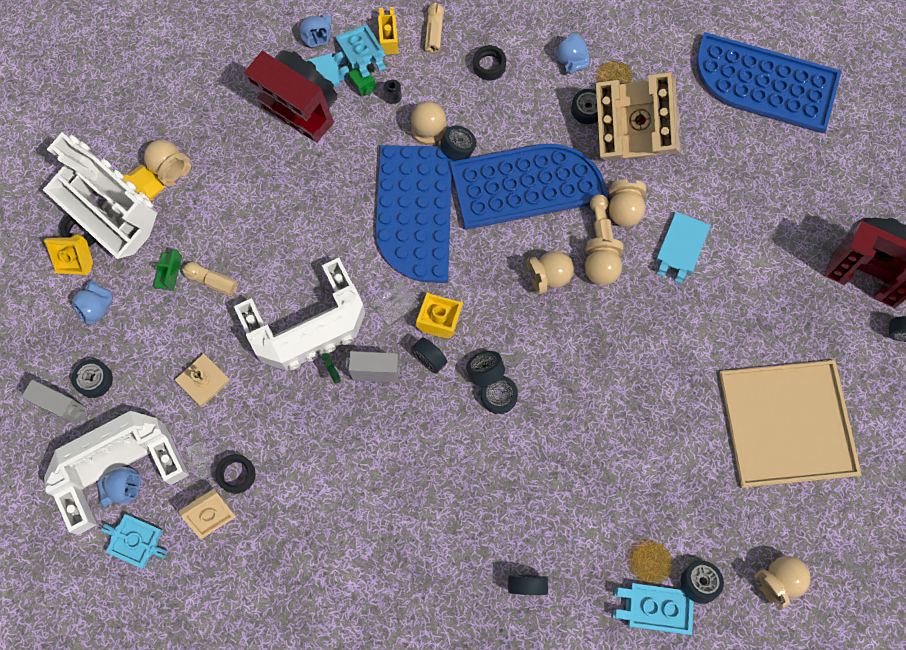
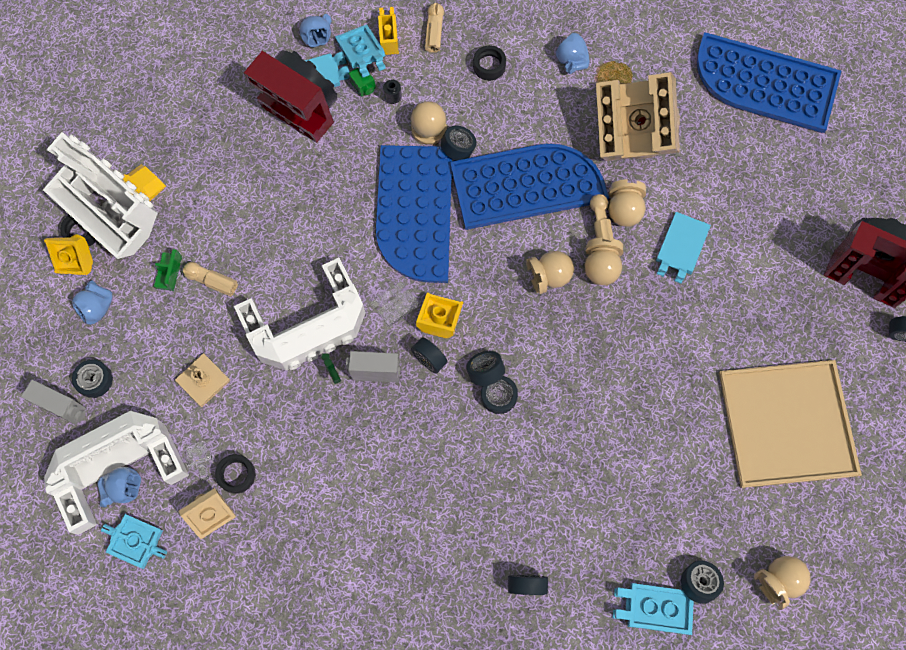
tan tile [144,140,192,186] -> none
wheel [571,89,598,124] -> none
clear yellow tile [630,541,673,584] -> none

